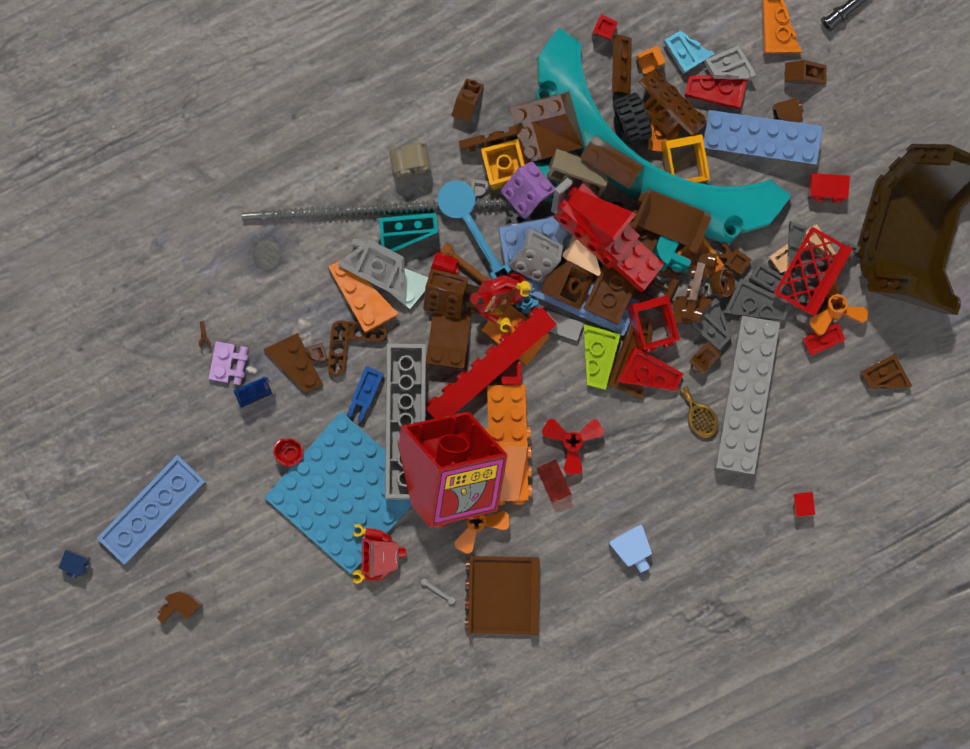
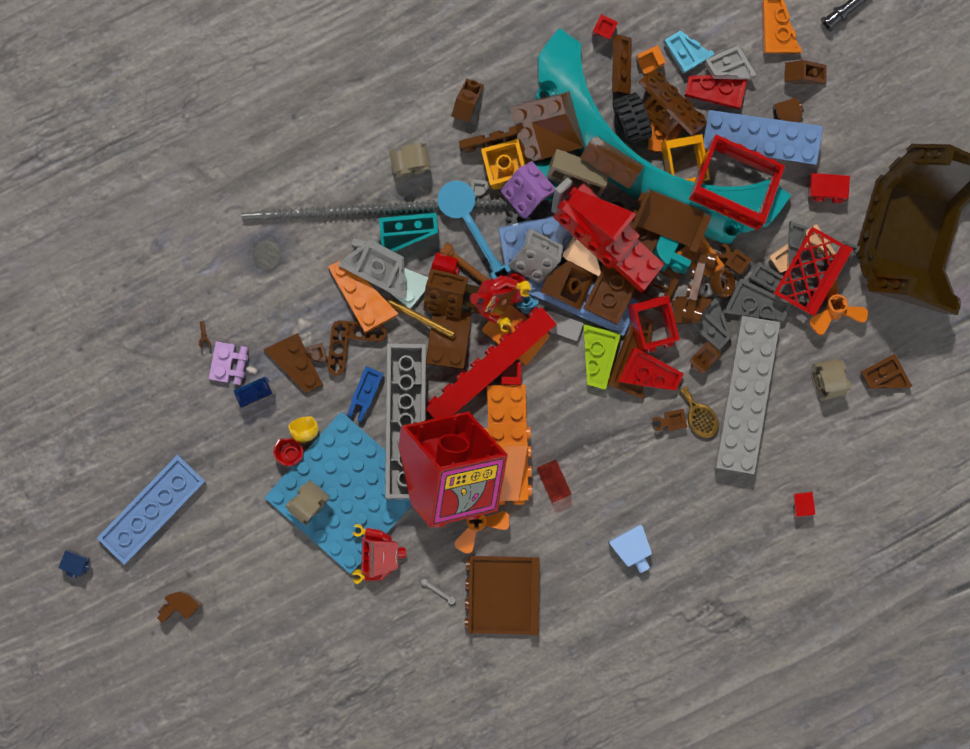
red piece [542,419,604,474] -> none
red plate [802,323,846,356] -> none
none -> dark tan brick [285,480,331,526]
none -> yellow hair [288,416,319,442]
none -> pearl gold bar [388,299,456,339]
none -> reddish brown plate [652,408,687,431]
none -> red window [689,134,785,230]
none -> dark tan brick [811,358,851,401]

